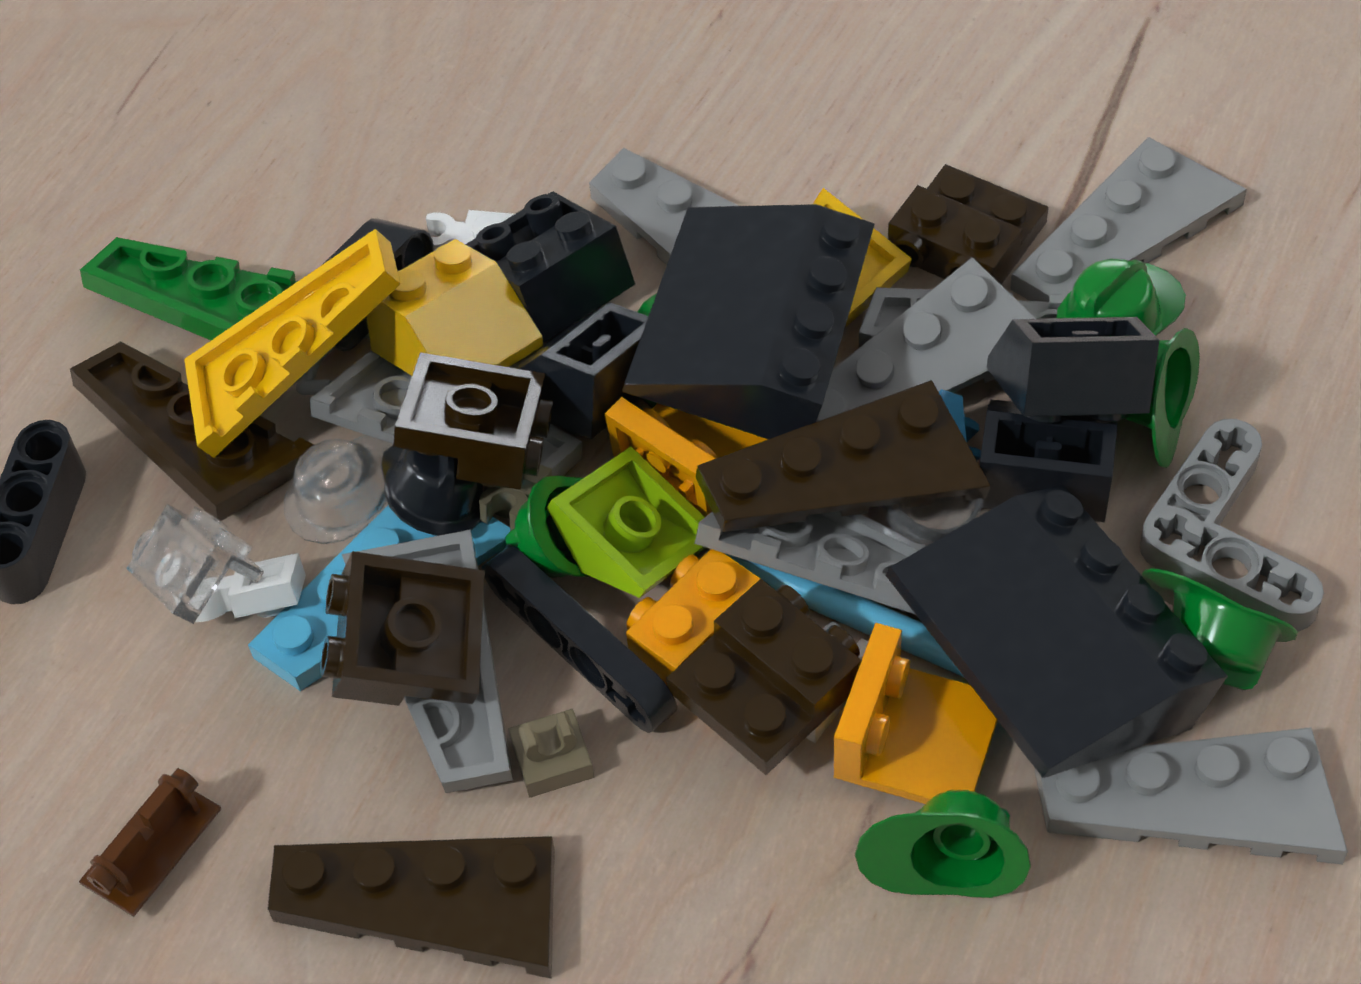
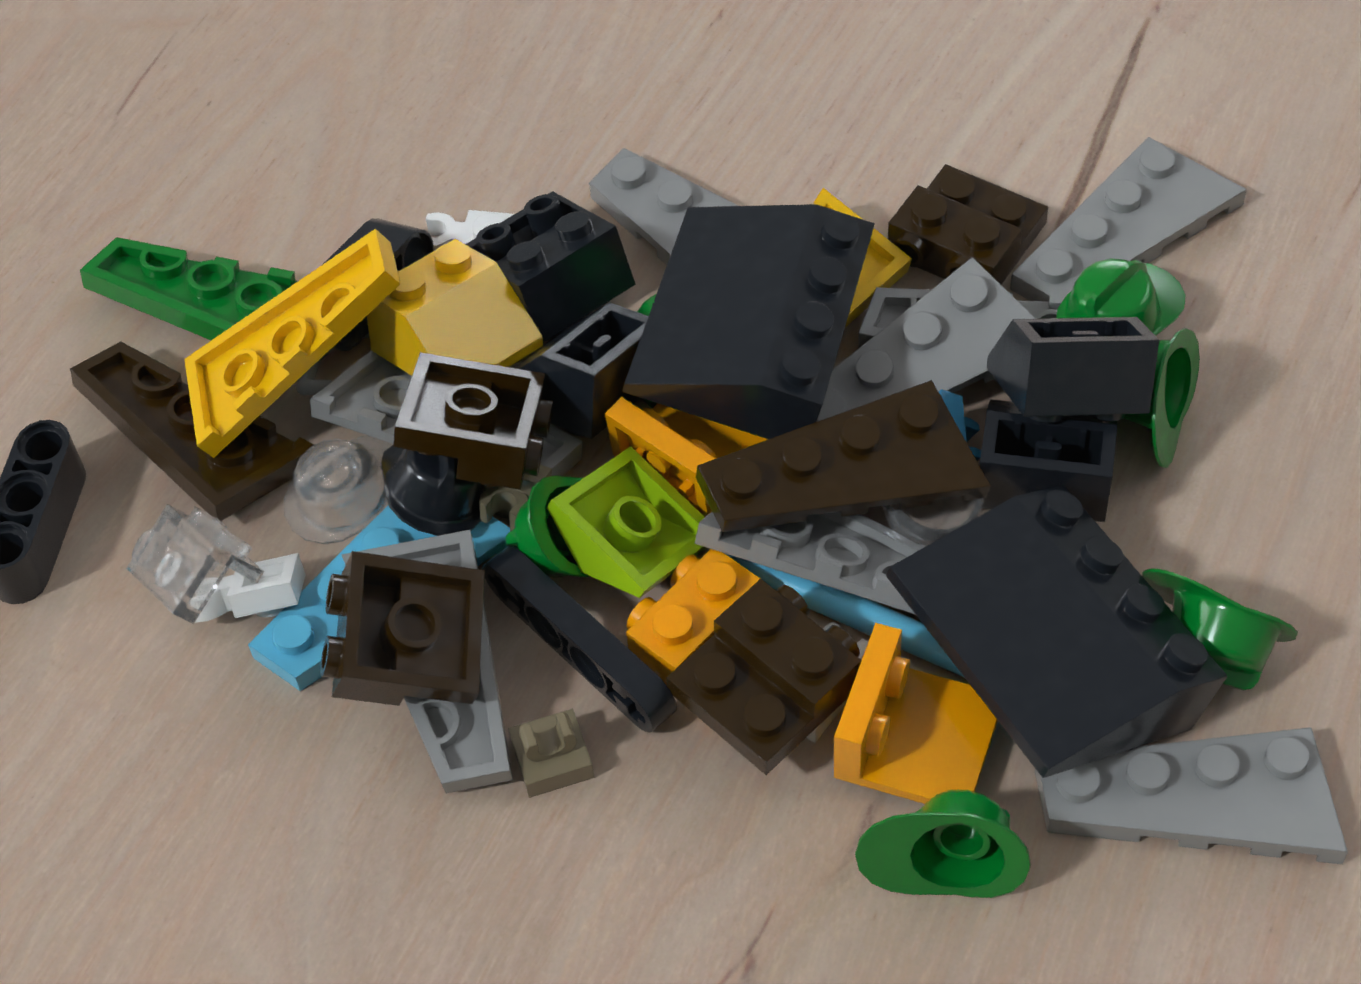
reddish brown hinge [79,768,221,917] -> none
dark brown wing [268,836,555,979] -> none
light grey beam [1140,419,1324,631] -> none

